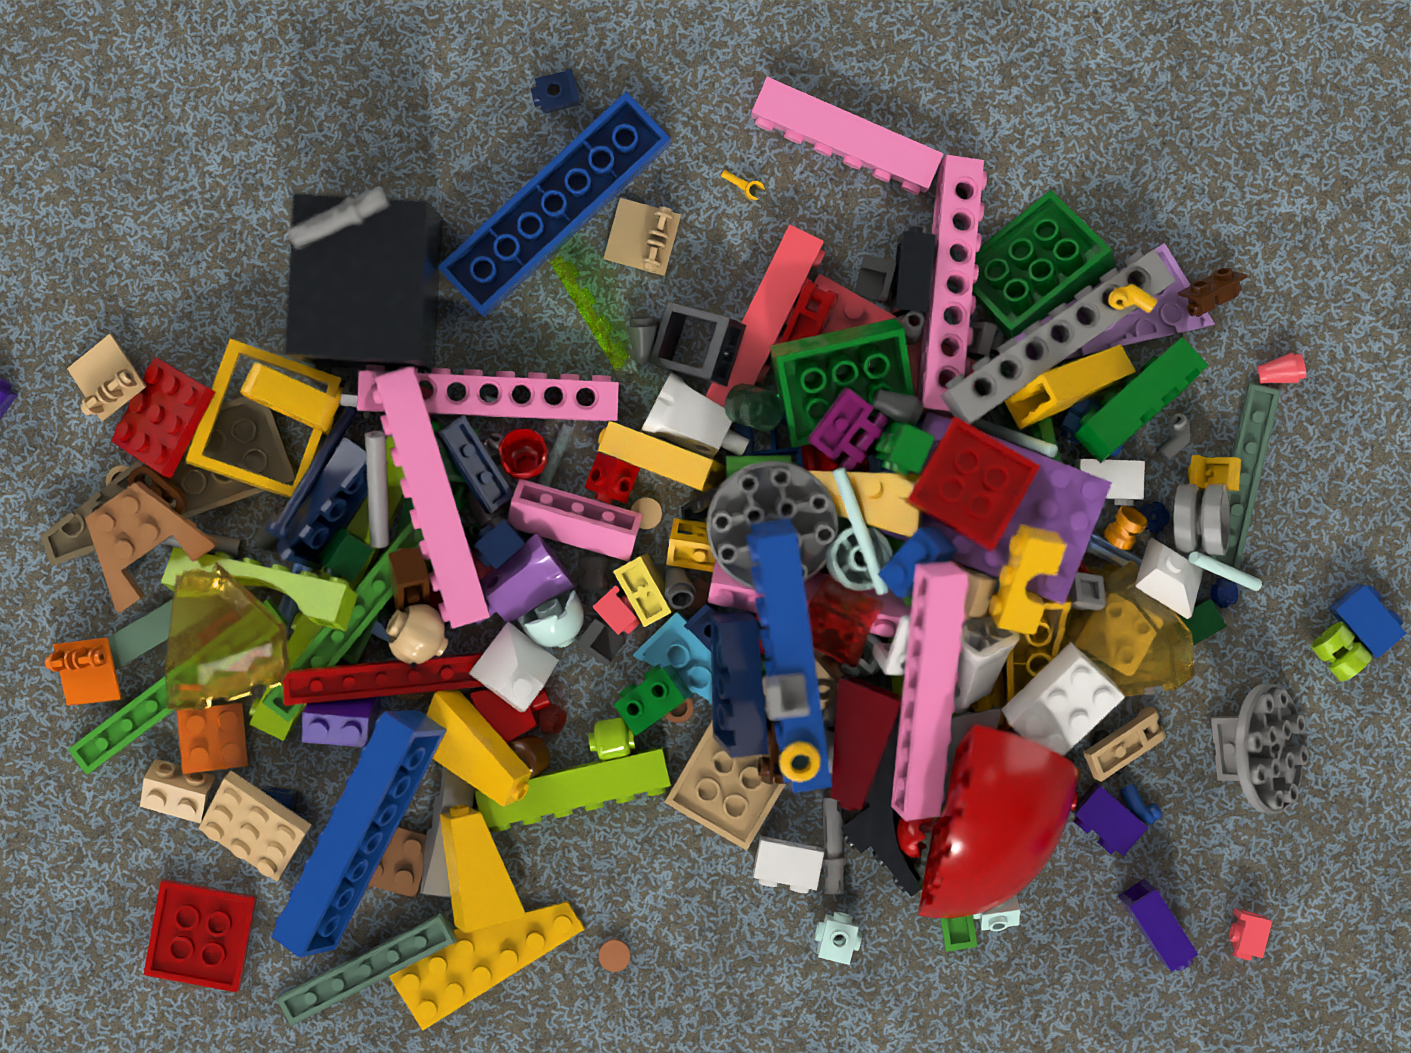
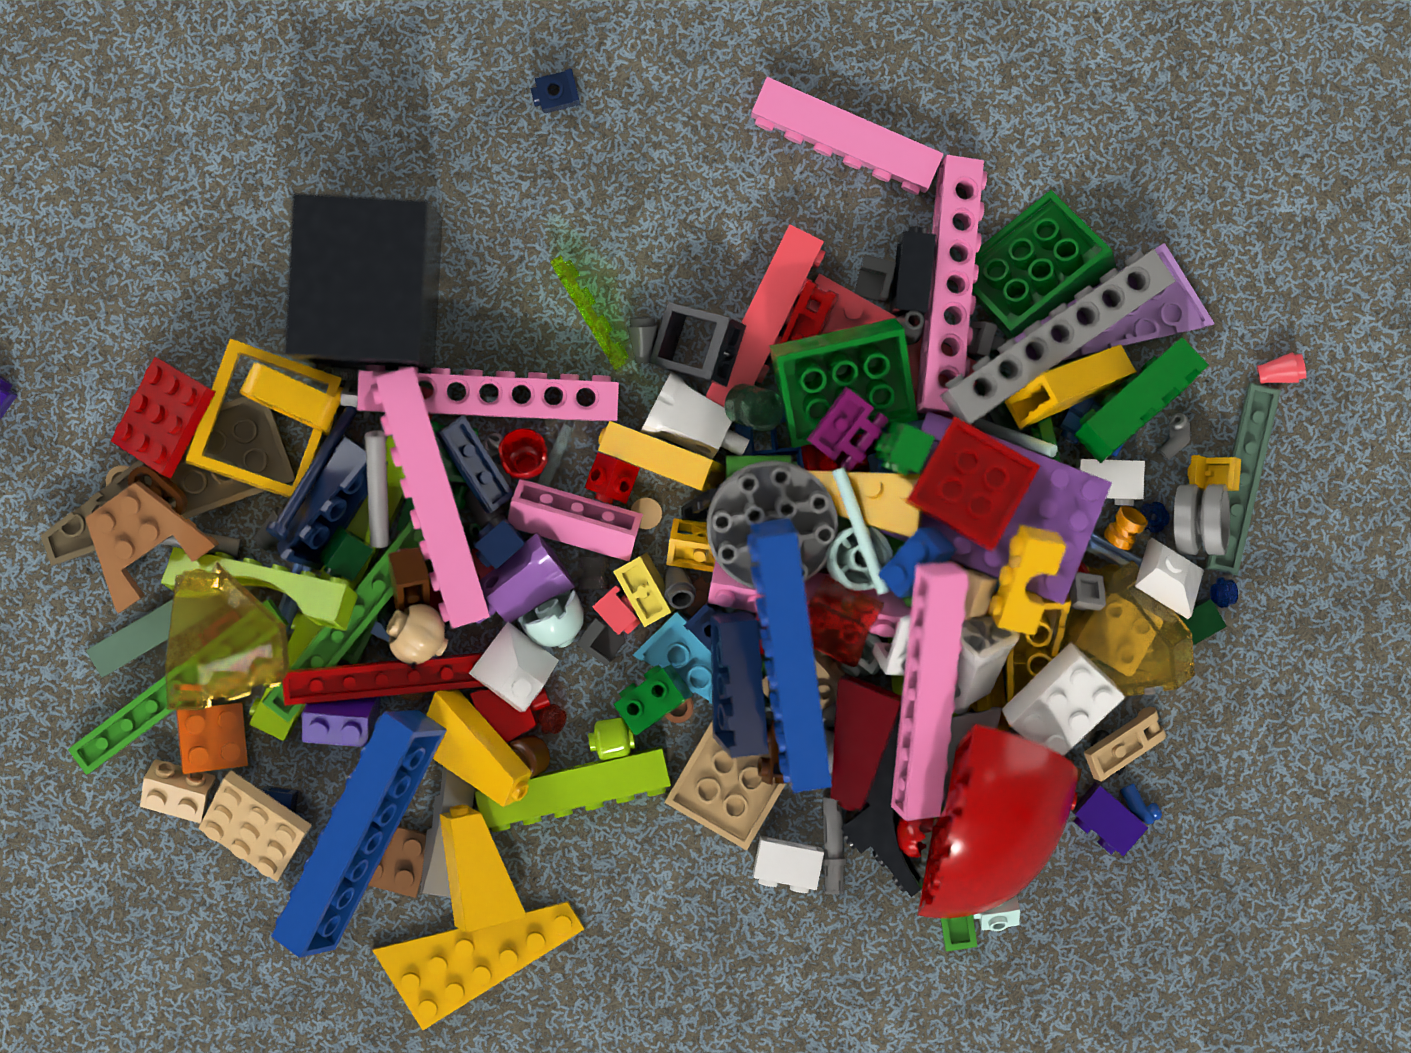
orange hinge [45,637,122,706] -> none
tan hinge [67,333,147,421] -> none
red plate [143,879,257,993] -> none
sand green tile [276,911,458,1026] -> none
light grey pin [288,186,389,249] -> none
blue brick [437,91,671,318] -> none
nougat tile [599,938,631,972] -> none
tan hinge [603,198,681,276] -> none
yellow hand [721,170,765,201] -> none
light grey panel [764,673,810,719] -> none
yellow piece [779,741,821,782] -> none
light aqua brick [814,912,862,965] -> none
dark grey cone [872,389,923,427] -> none
yellow arm [1109,284,1157,313] -> none
dark purple brick [1118,879,1199,972] -> none
reddish brown hinge [1178,268,1247,317] -> none
light aqua bar [1189,551,1262,591] -> none
light grey bracket [1211,684,1309,814] -> none
coral brick [1229,908,1272,960] -> none
lime wheel [1310,621,1373,682] -> none
blue brick [1328,584,1407,658] -> none

